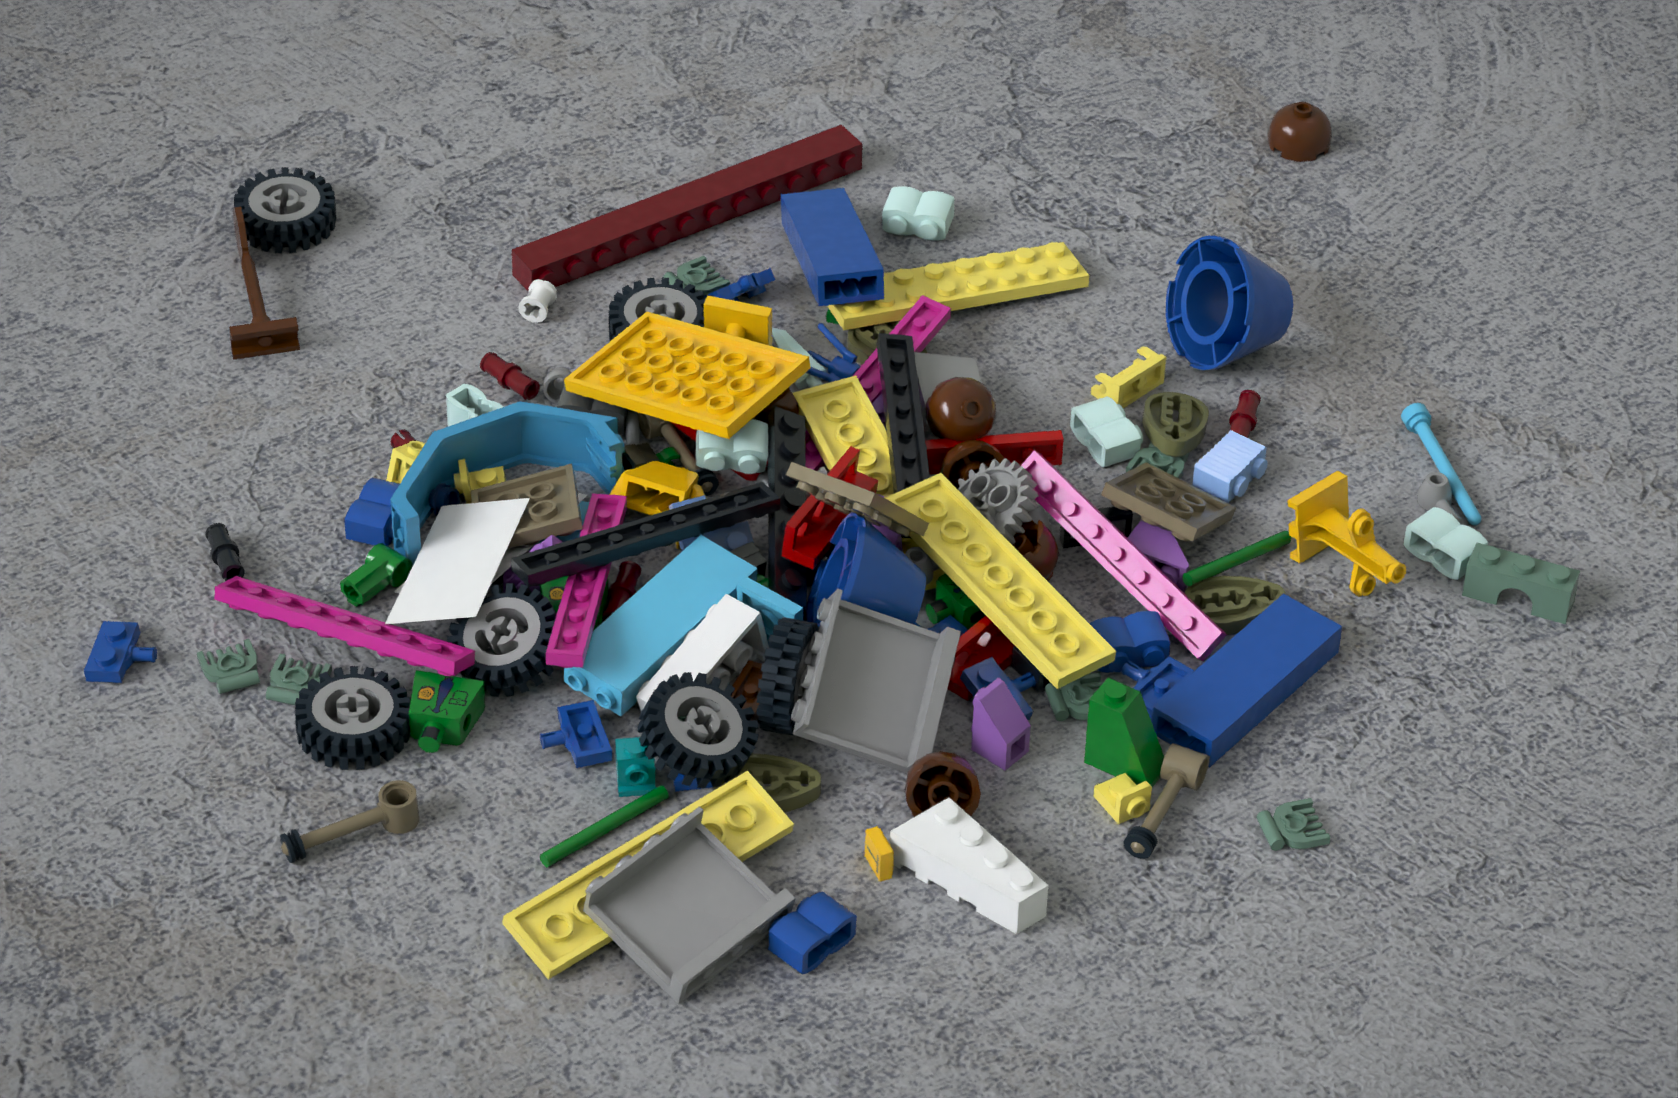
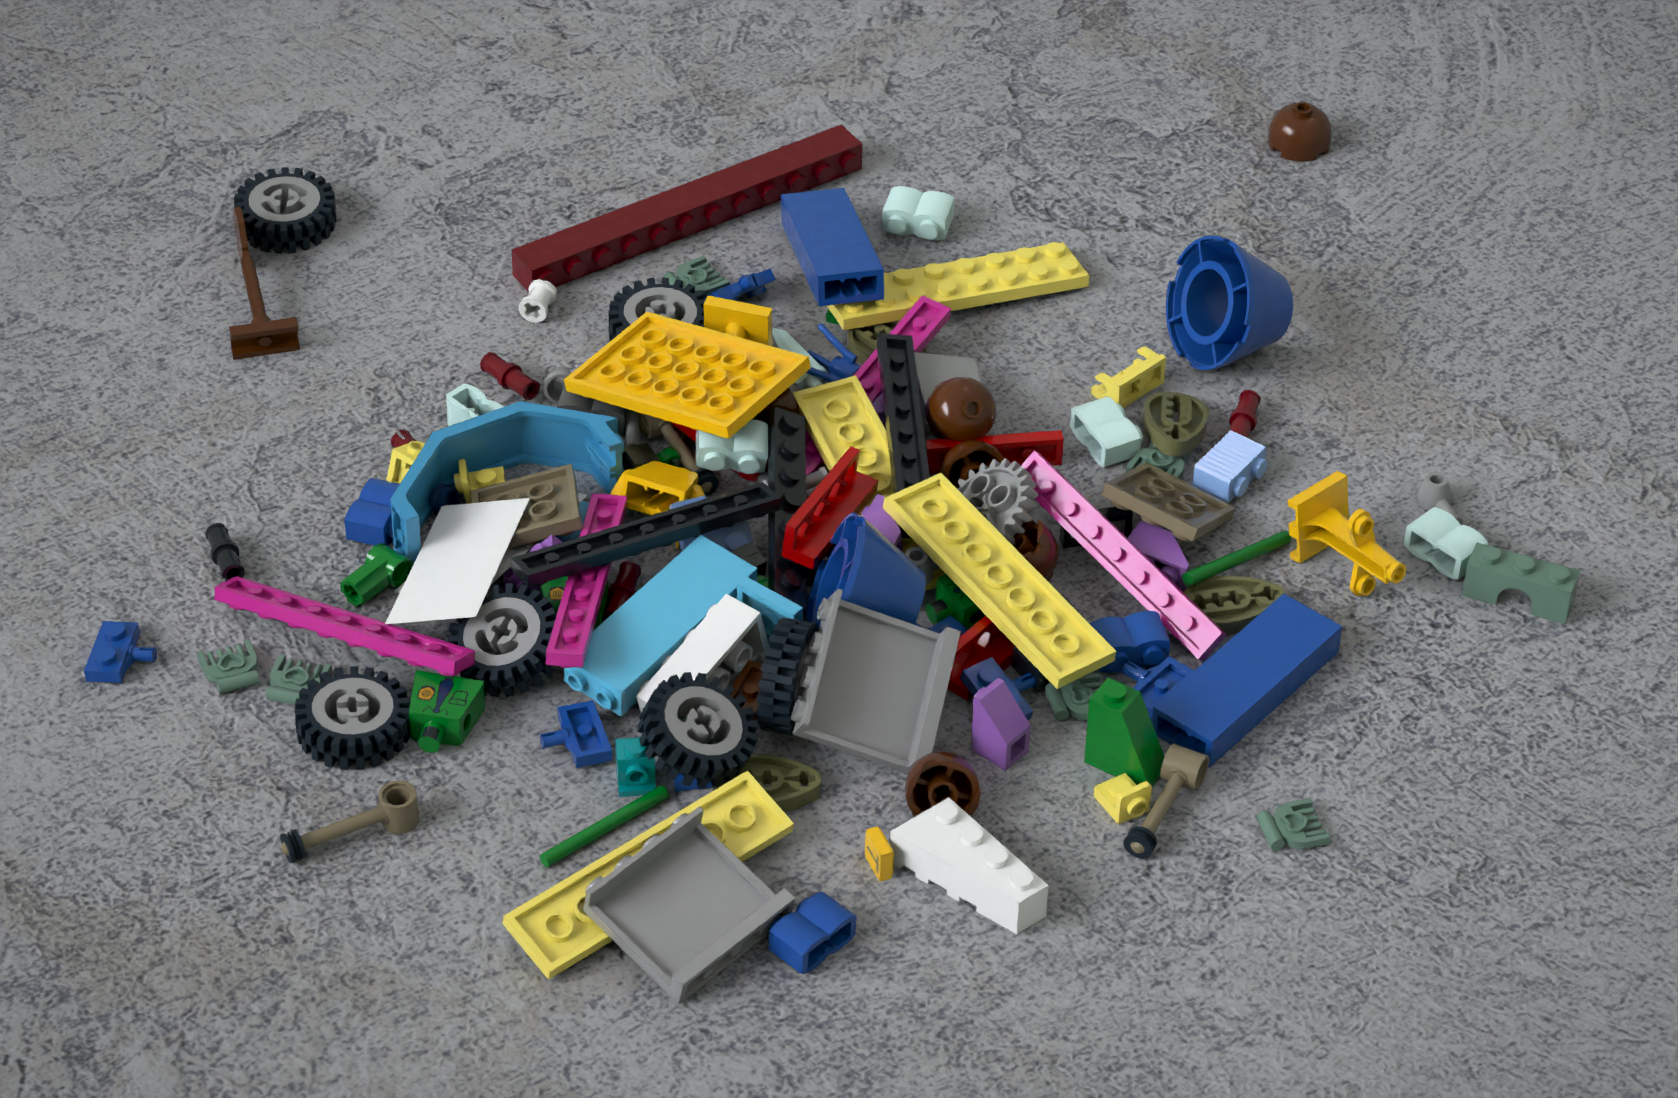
dark tan plate [786,462,929,537] -> none
medium azure piece [1401,403,1481,526] -> none

